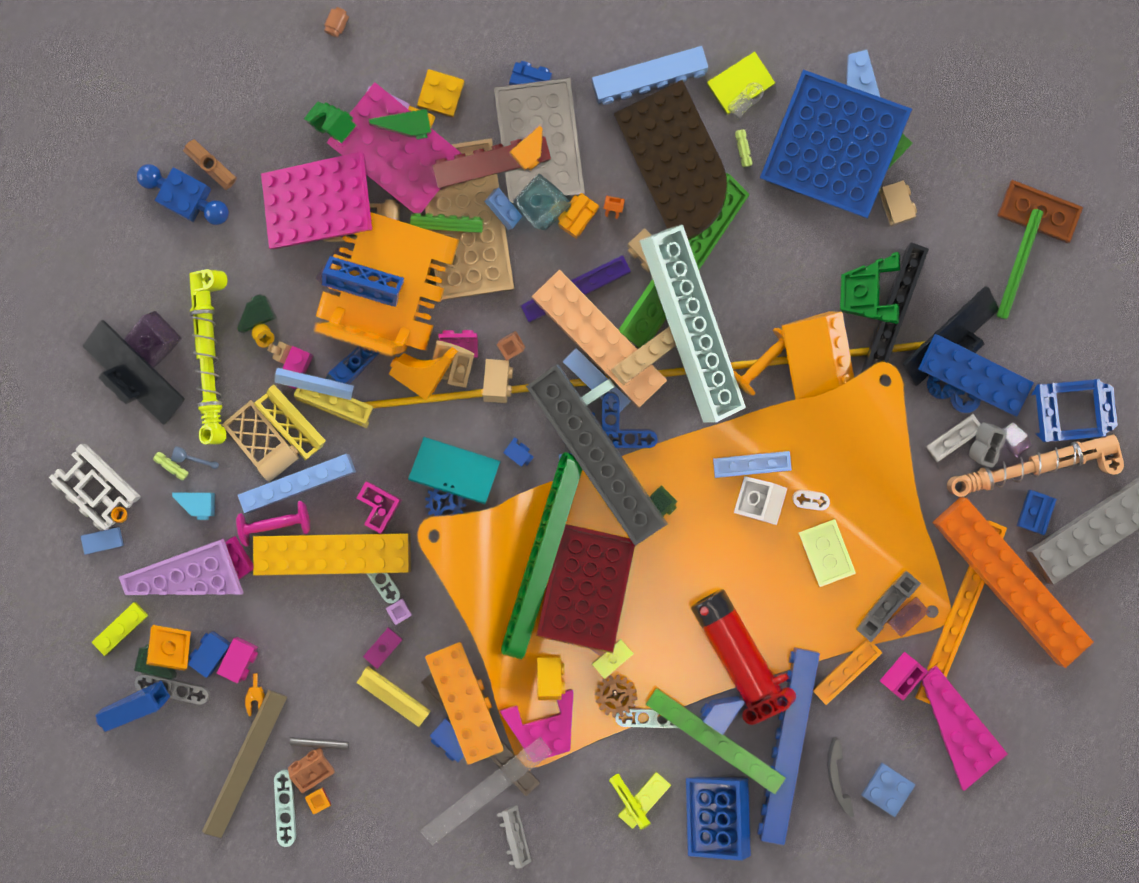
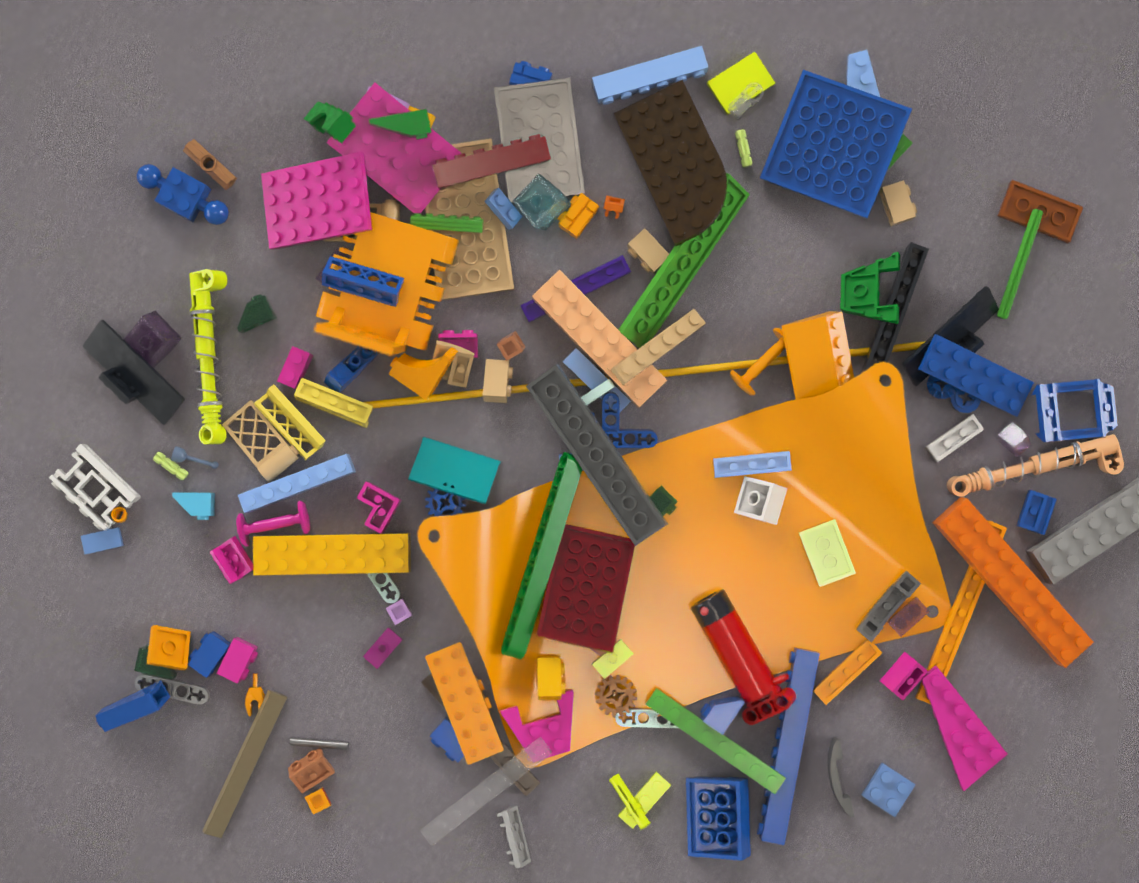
neon yellow plate [92,602,148,656] -> none
lavender wing [119,539,243,595] -> none
yellow wheel [251,324,275,348] -> none
tan tile [267,341,292,364] -> none
light aqua beam [274,770,296,847] -> none
light blue tile [275,368,354,400] -> none
nougat brick [324,7,349,38] -> none
light yellow fence [356,666,431,727] -> none
yellow plate [417,69,465,118] -> none
blue brick [503,438,534,467] -> none
light orange slope [509,126,542,171] -> none
light aqua brick [640,225,746,423] -> none
white beam [792,490,830,510] -> none
light grey brick [969,422,1007,467] -> none

